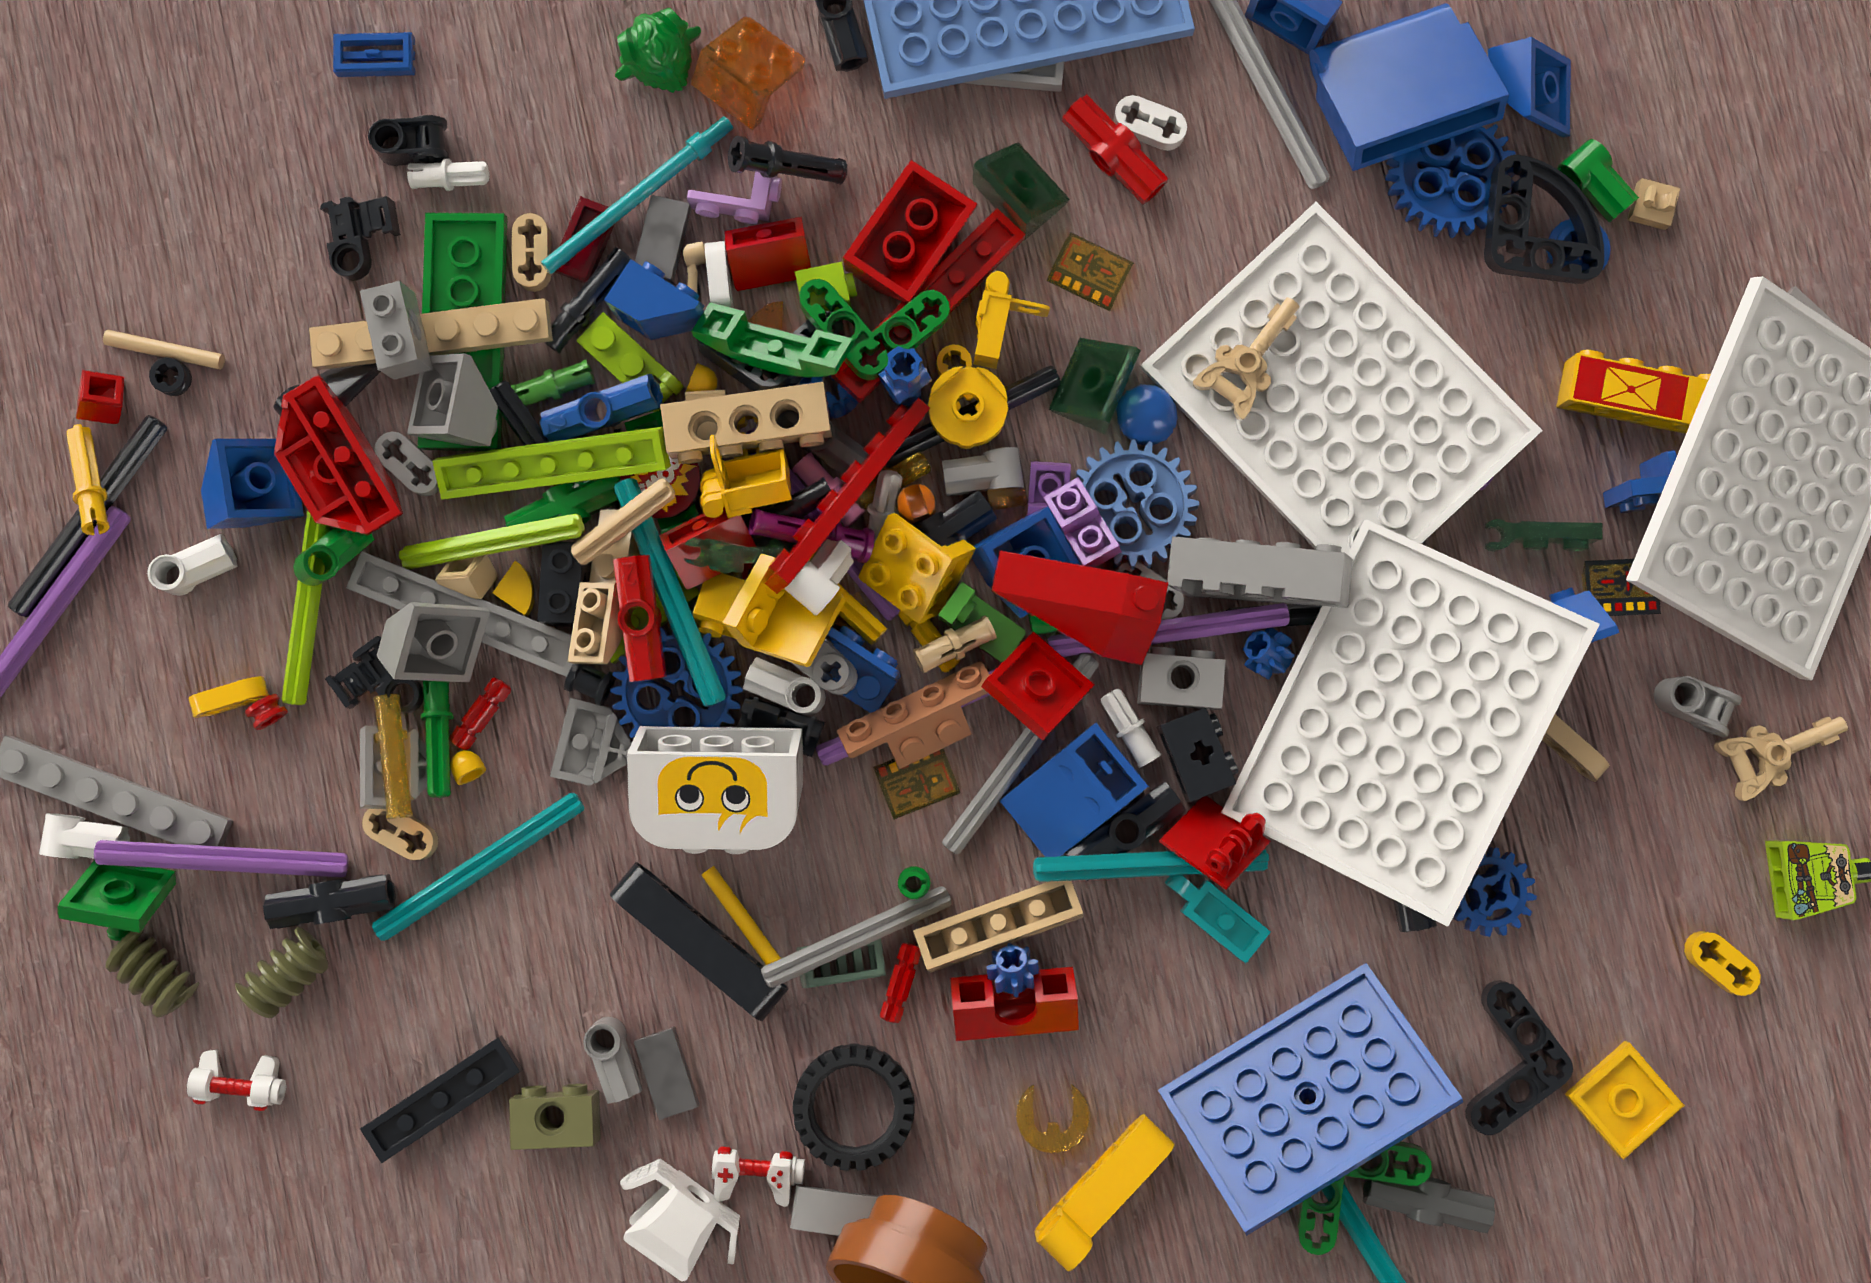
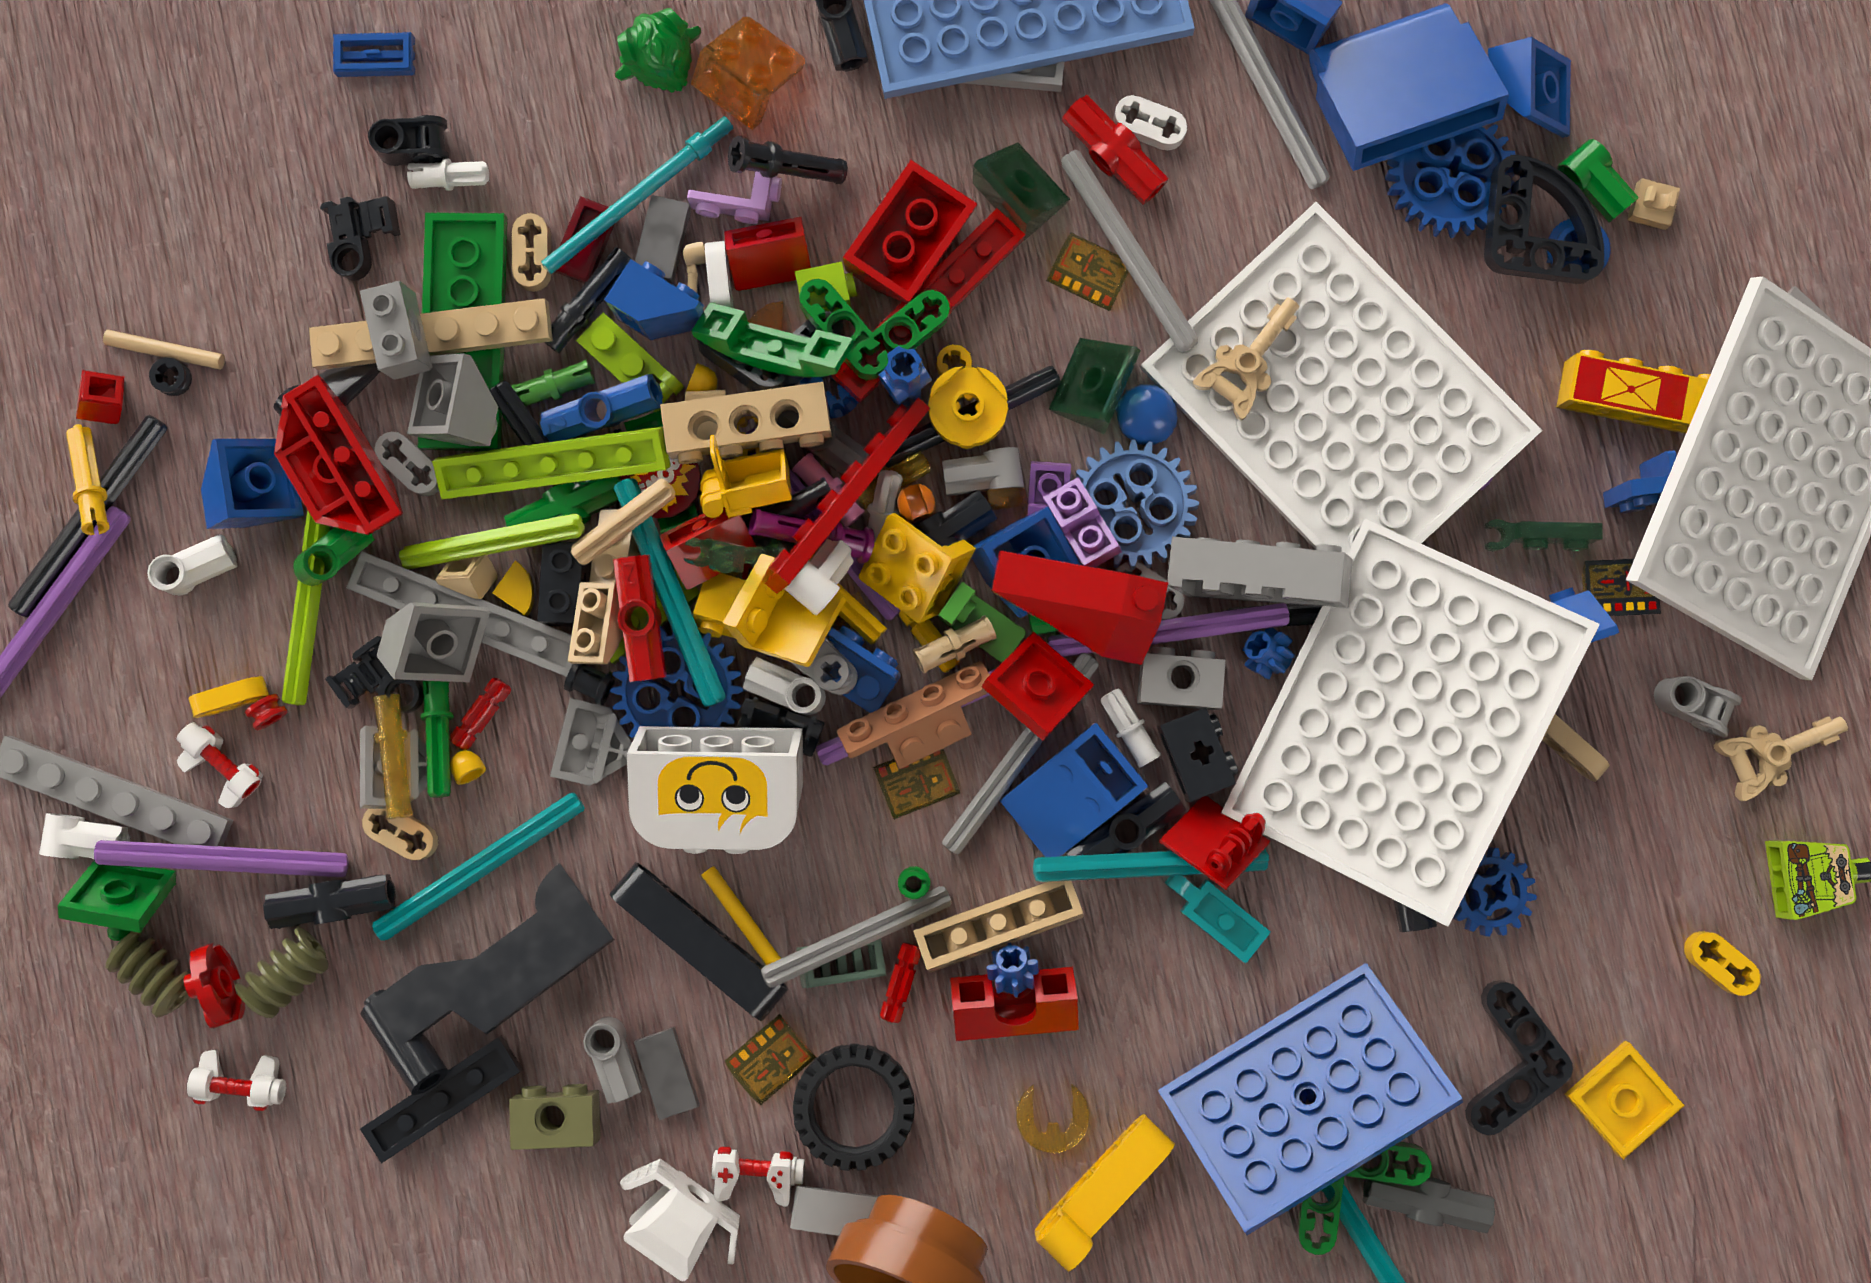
yellow piece [973,271,1050,369] -> none
none -> white piece [176,722,263,808]
none -> red plate [184,943,245,1029]
none -> black door [360,863,615,1095]
none -> clear yellow piece [724,1014,817,1105]
none -> light grey axle [1061,150,1198,352]

